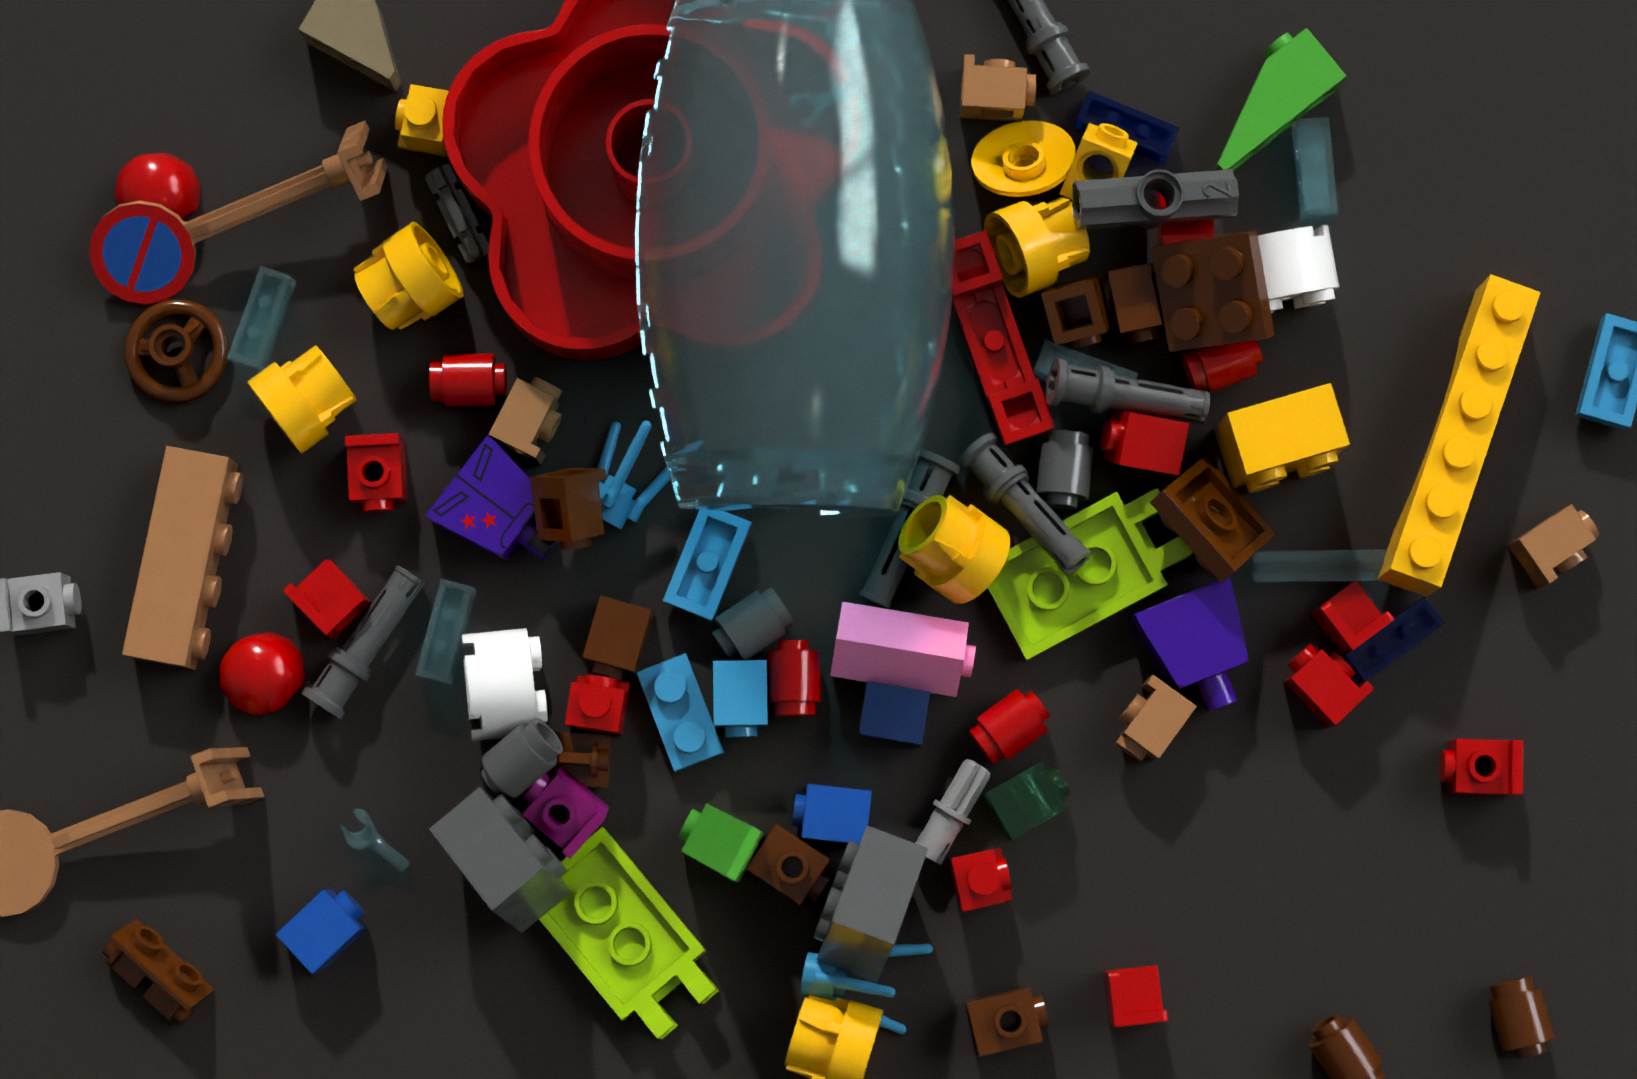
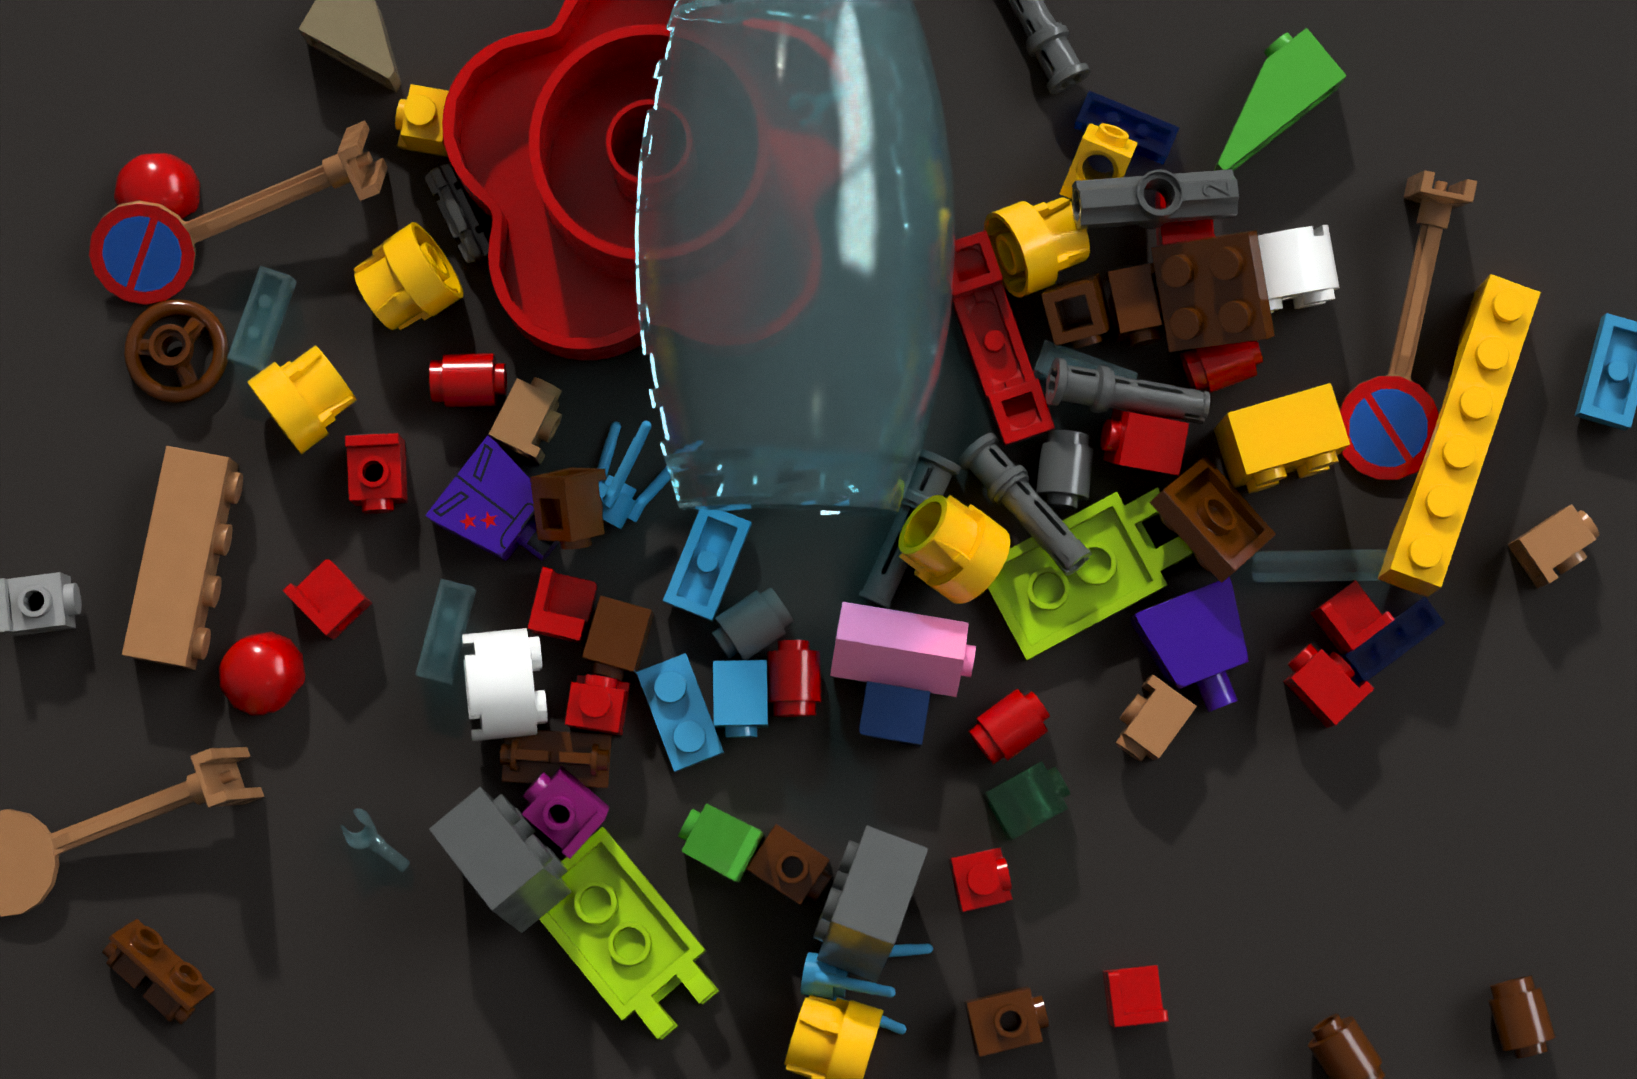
blue brick [275,889,368,974] -> none
dark grey pin [301,565,425,720] -> none
dark grey brick [482,719,563,798] -> none
blue brick [792,784,872,844] -> none
light grey axle [915,759,990,865] -> none
medium nougat brick [960,54,1036,121] -> none
yellow dish [971,120,1076,197] -> none
clear light blue piece [1291,117,1338,222] -> none
red brick [1439,739,1523,796] -> none
none -> red panel [527,567,597,645]
none -> piece [1339,170,1478,480]

